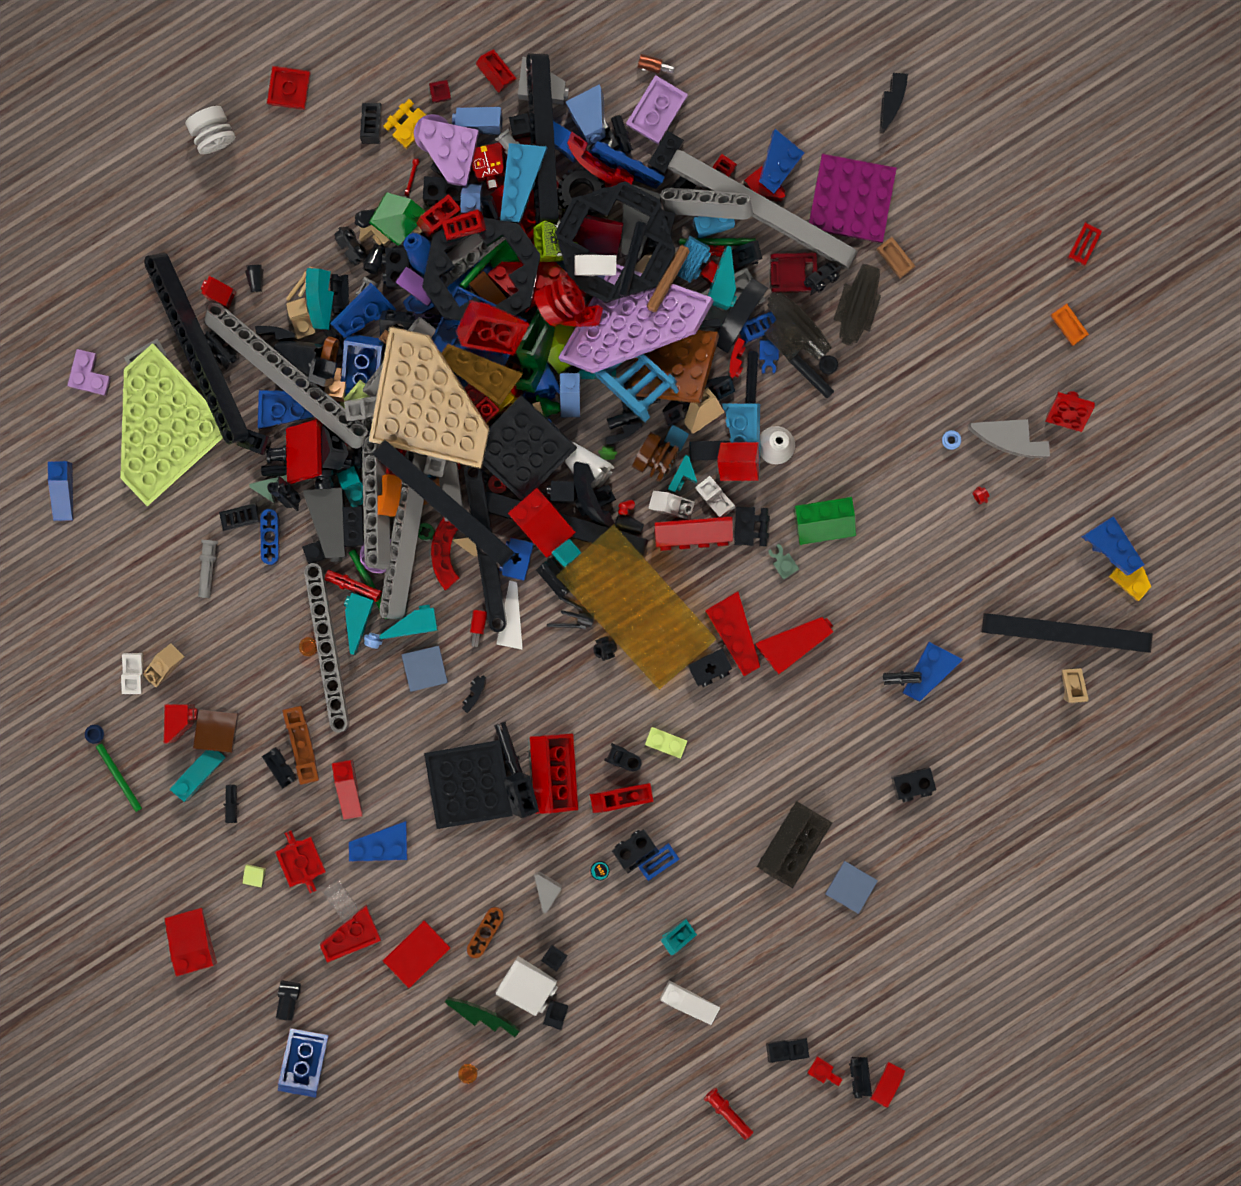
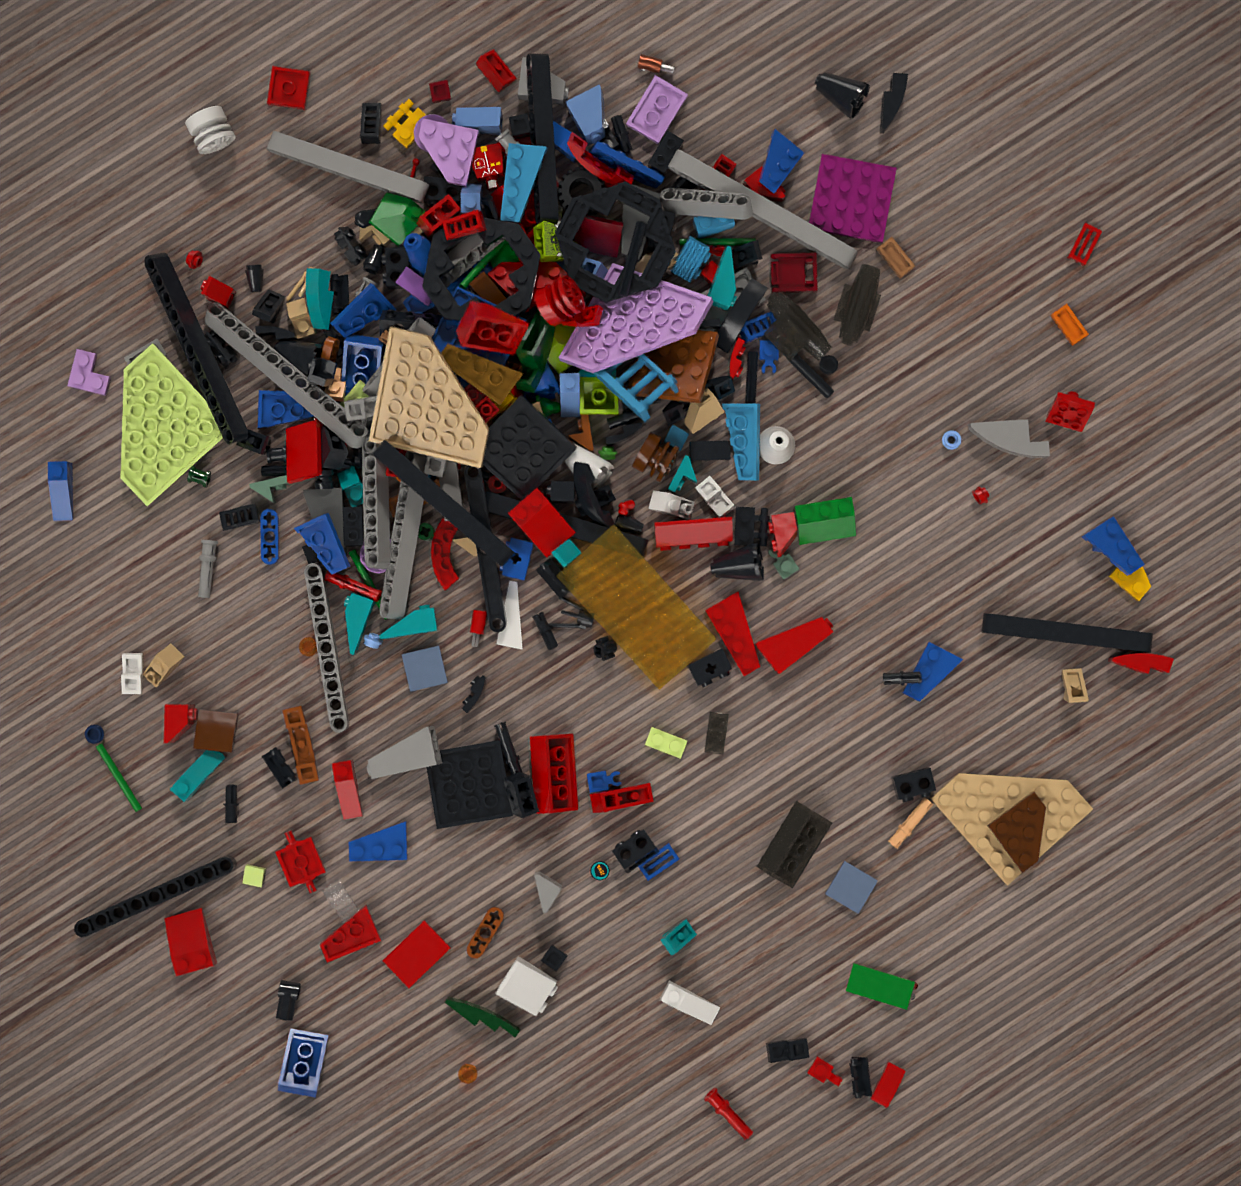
black hinge [267,475,301,511] -> none
orange slope [377,474,402,517] -> none
black panel [543,999,568,1030] -> none
white slope [574,255,616,276] -> none
black piece [604,743,642,772] -> none
medium nougat axle [647,245,689,312] -> none
red slope [717,442,759,481] -> none
black hinge [804,262,842,296] -> none
none -> black beam [74,855,237,937]
none -> red plate [186,250,203,269]
none -> dark green bush [187,466,211,488]
none -> black slope [252,289,286,323]
none -> light grey beam [266,131,429,204]
none -> blue wing [294,513,351,575]
none -> light grey slope [367,726,442,779]
none -> black axle [532,612,558,650]
none -> dark orange slope [568,414,594,453]
none -> lime slope [580,377,618,414]
none -> blue plate [587,770,622,793]
none -> clear smoke slope [704,712,729,755]
none -> black cone [710,543,764,581]
none -> red slope [768,512,797,558]
none -> black cone [815,72,870,118]
none -> green piece [846,963,918,1010]
none -> light nougat pin [888,797,934,849]
none -> tan plate [930,773,1093,886]
none -> reddish brown plate [987,791,1046,873]
none -> red slope [1108,653,1174,674]

